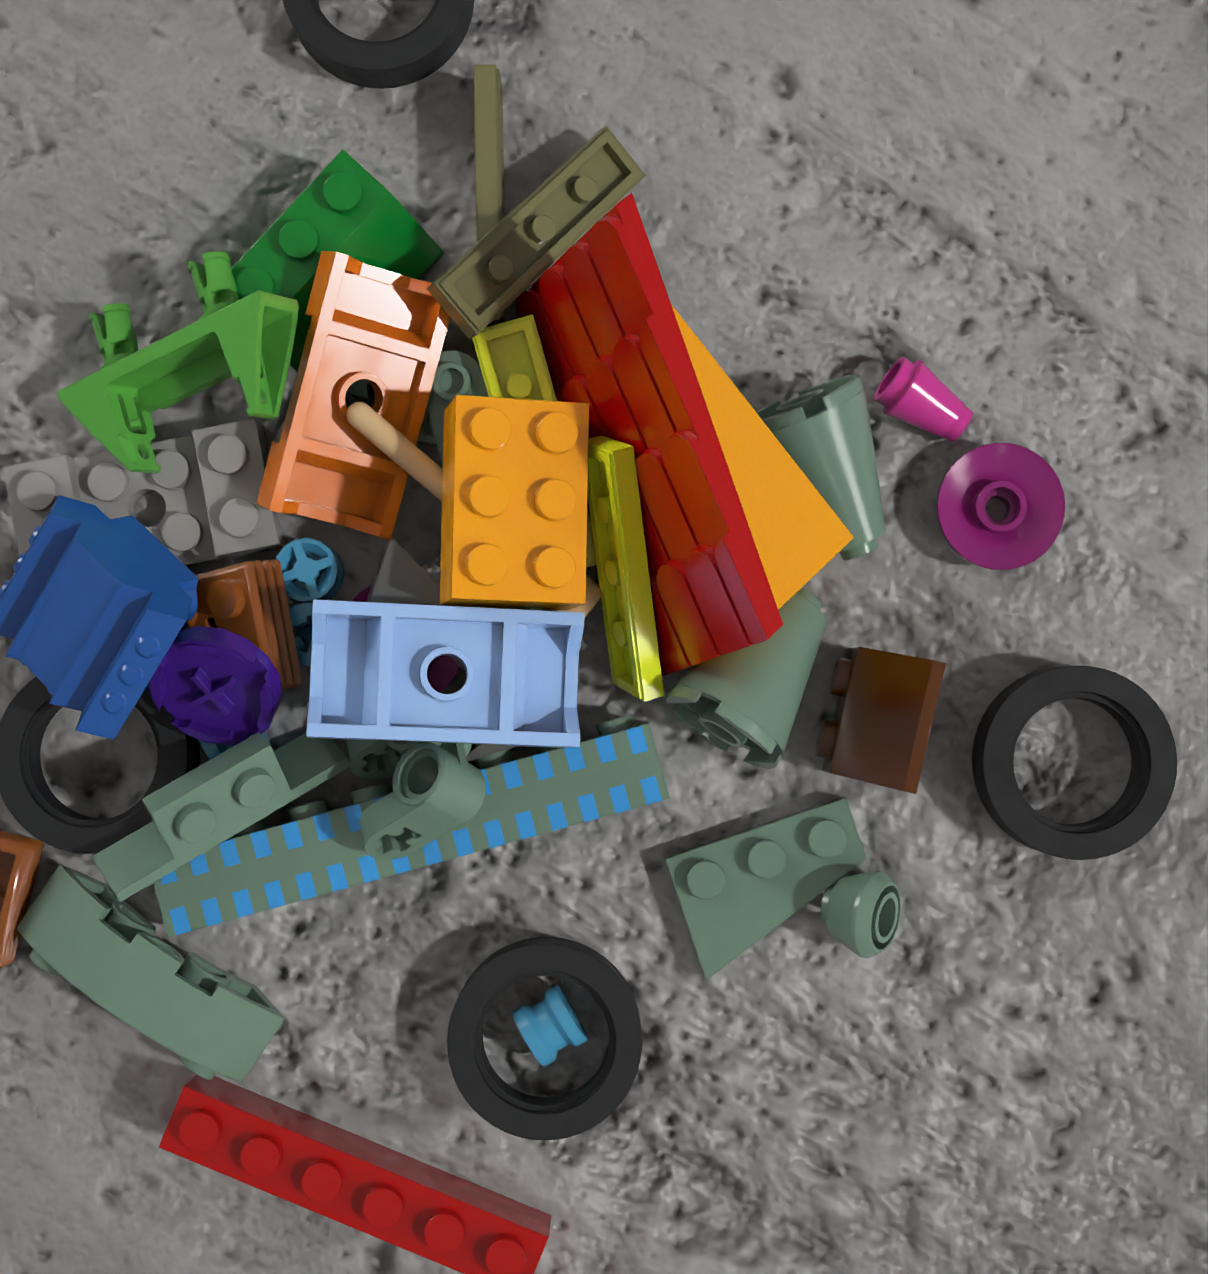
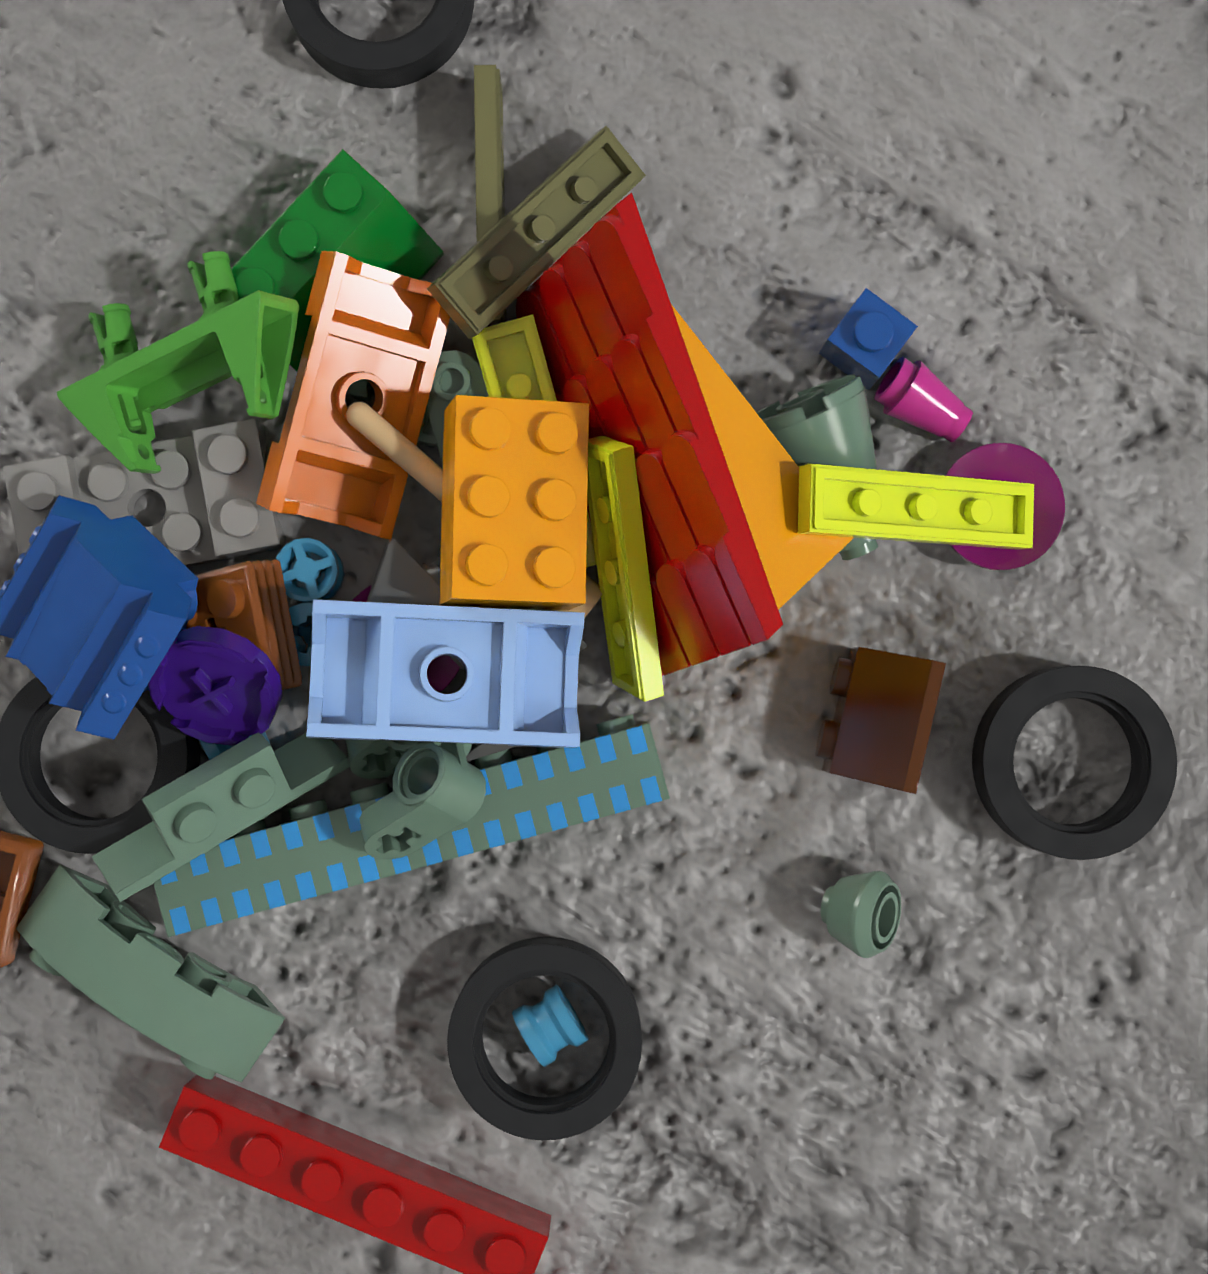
sand green cone [665,588,827,769] -> none
sand green wing [665,797,867,980] -> none
none -> neon yellow tile [797,464,1034,550]
none -> blue brick [818,288,918,391]

